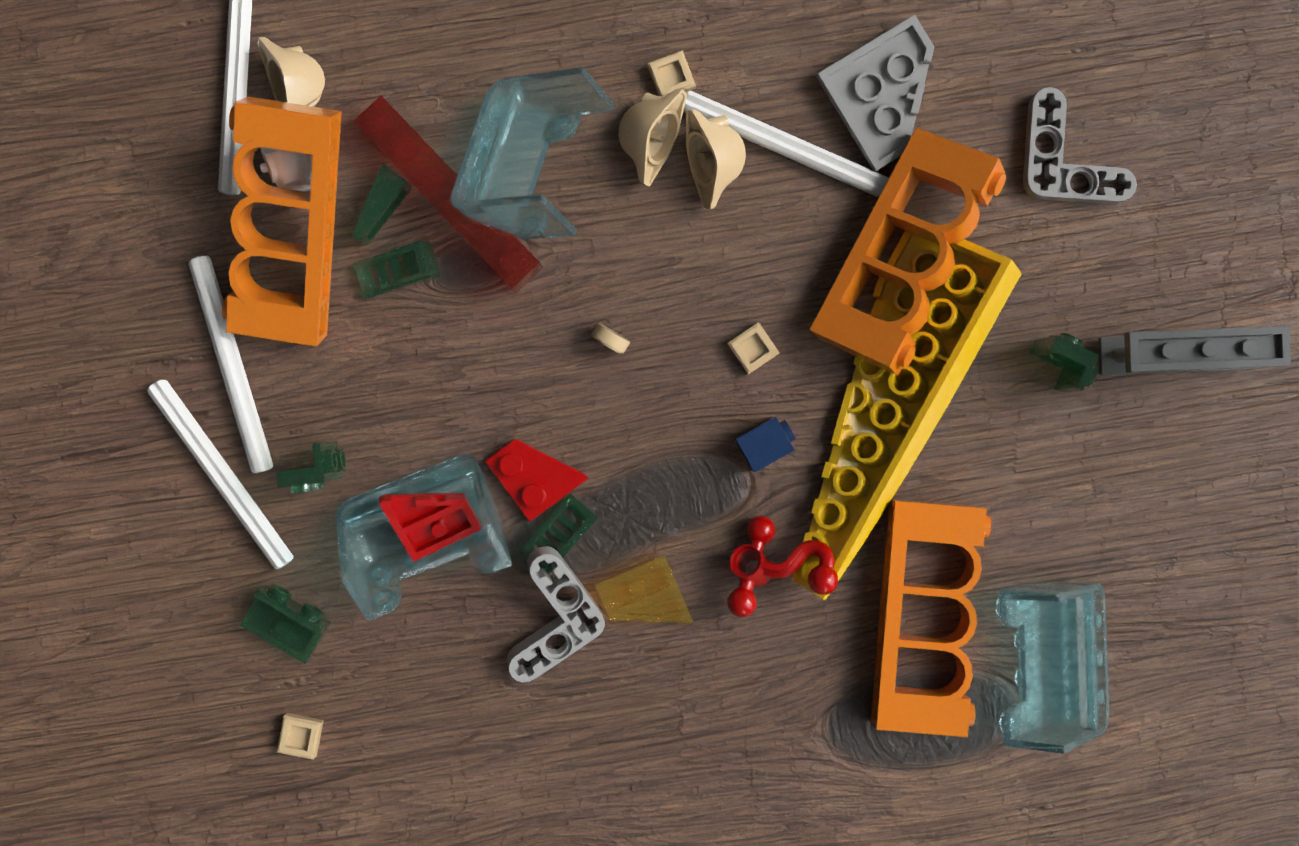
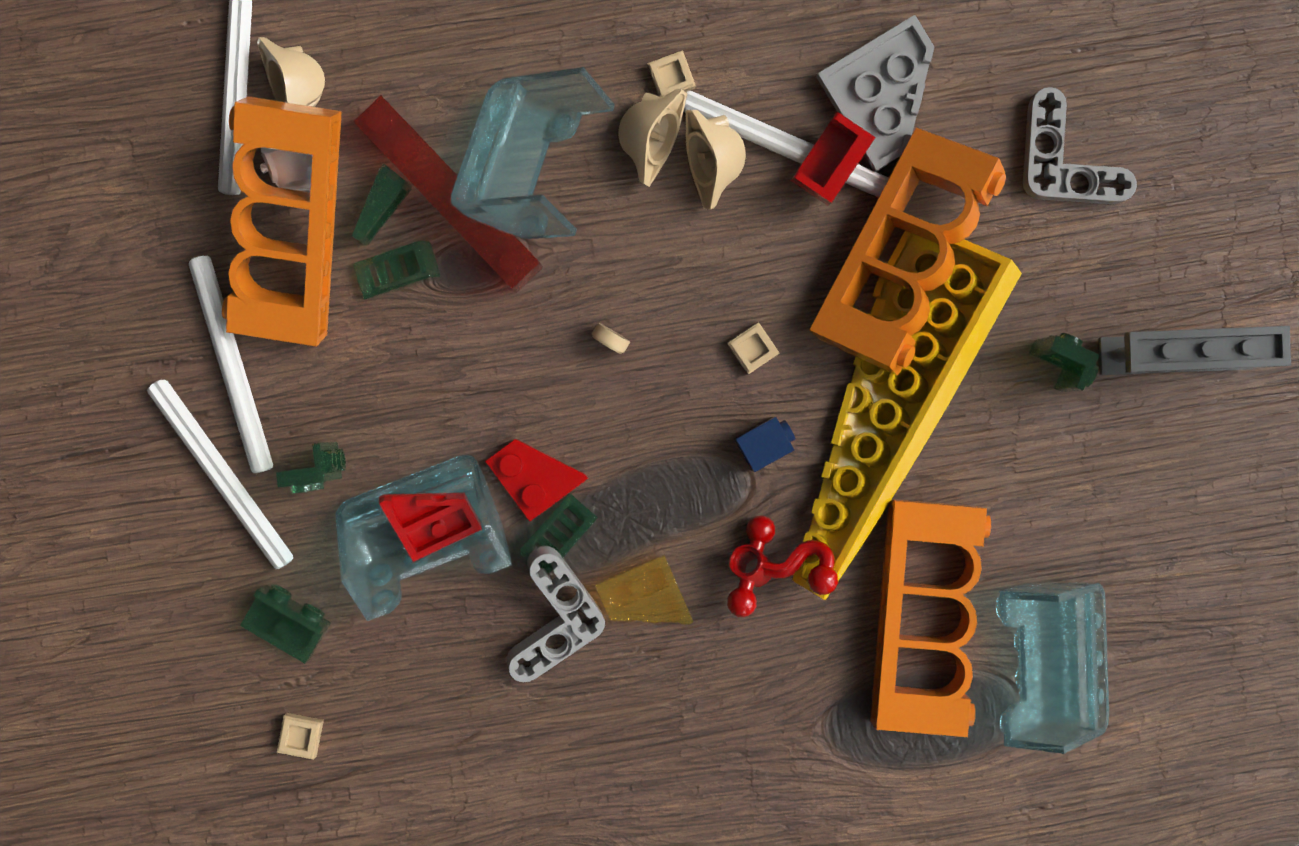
none -> red panel [791,112,876,206]

